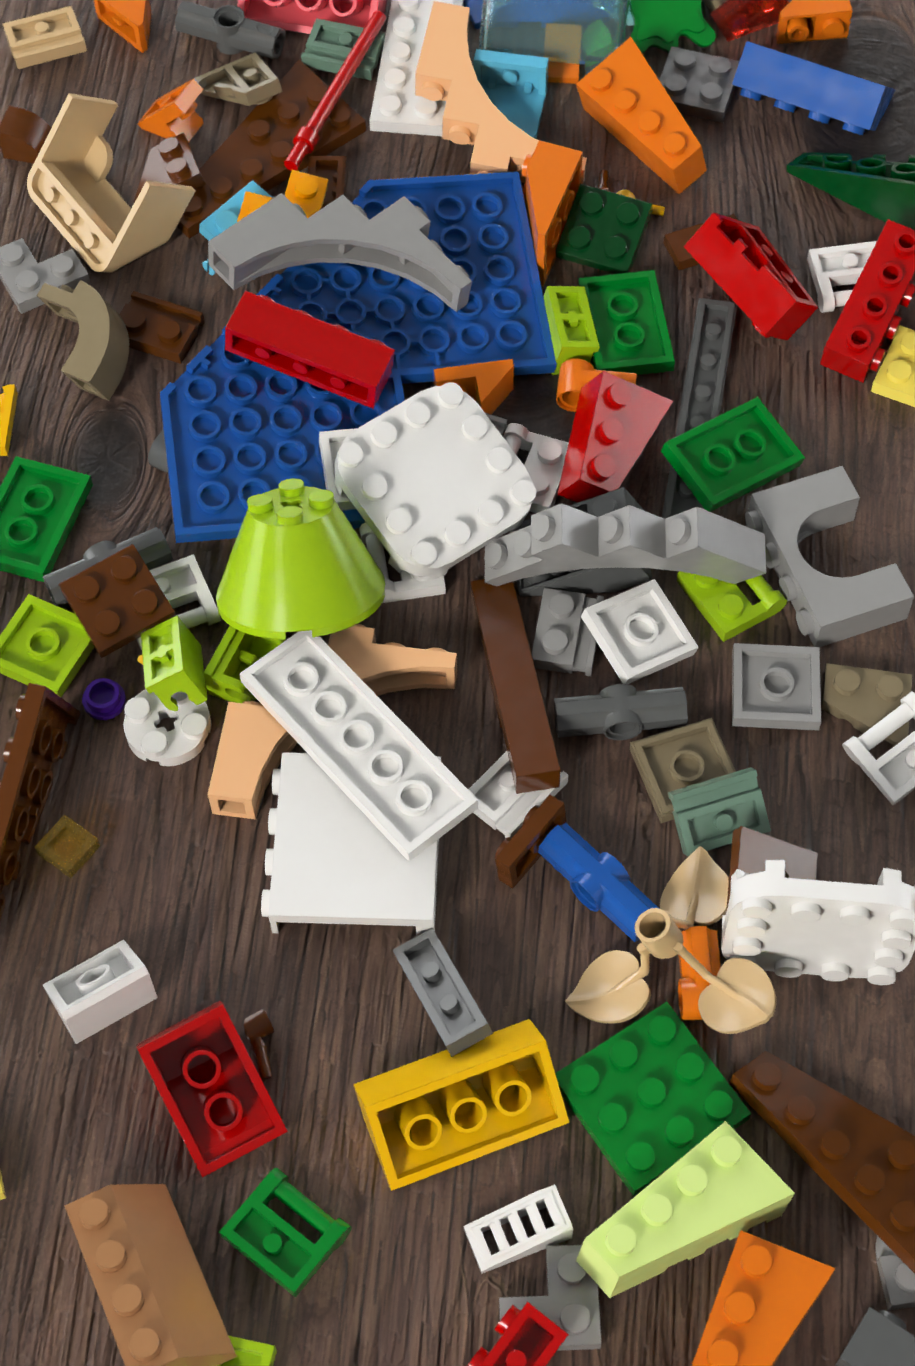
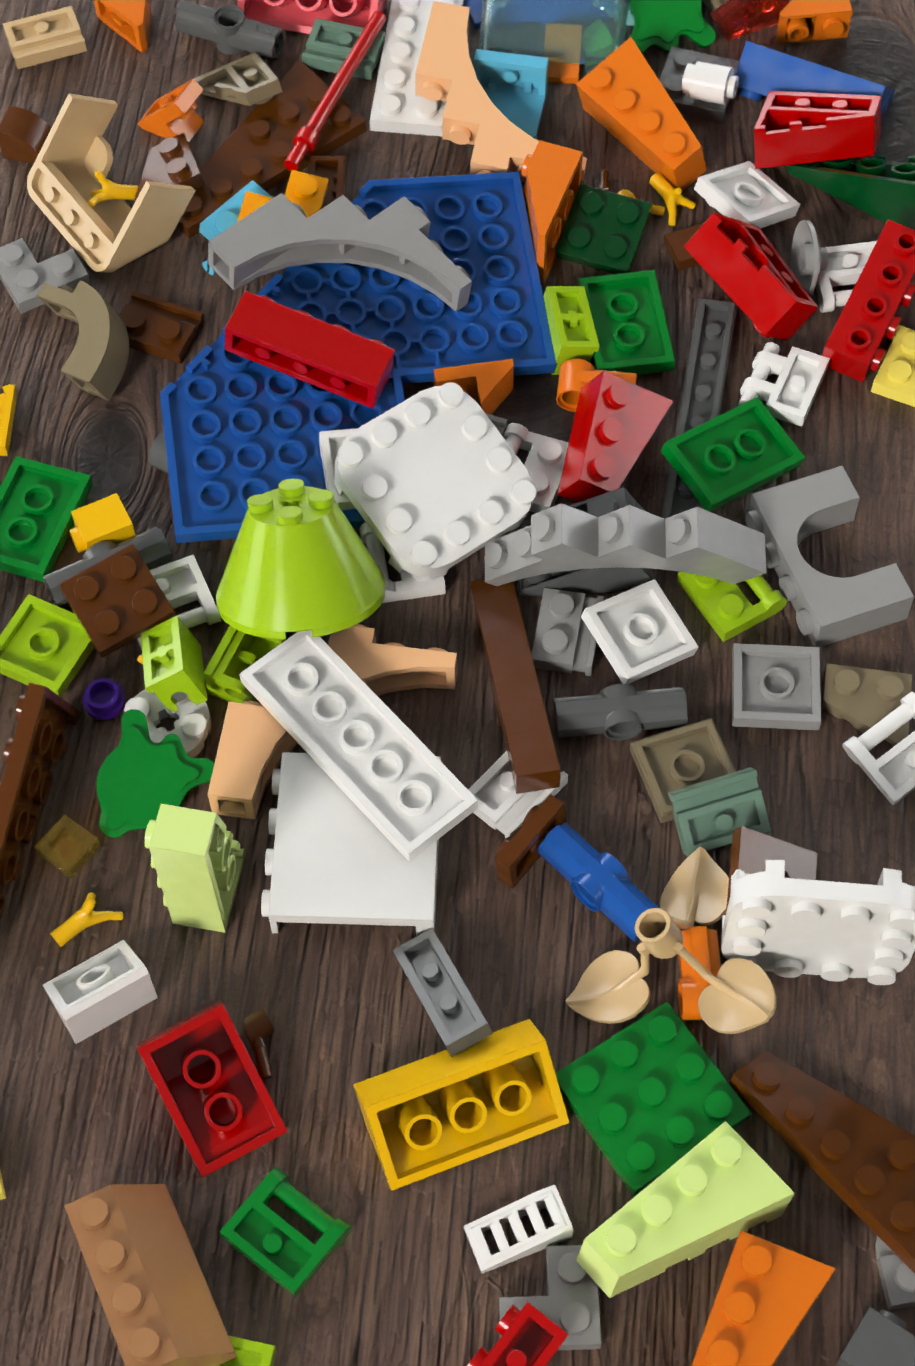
none -> yellow bar [50,892,124,947]
none -> yellow brick [69,493,136,553]
none -> yellow bar [88,170,139,207]
none -> green tile [96,709,214,838]
none -> yellowish green wedge [144,804,246,933]
none -> yellow bar [649,173,696,226]
none -> white brick [682,61,739,105]
none -> white plate [694,161,800,229]
none -> white plate [738,342,830,427]
none -> red wedge [754,91,881,169]
none -> light grey dish [791,220,828,296]

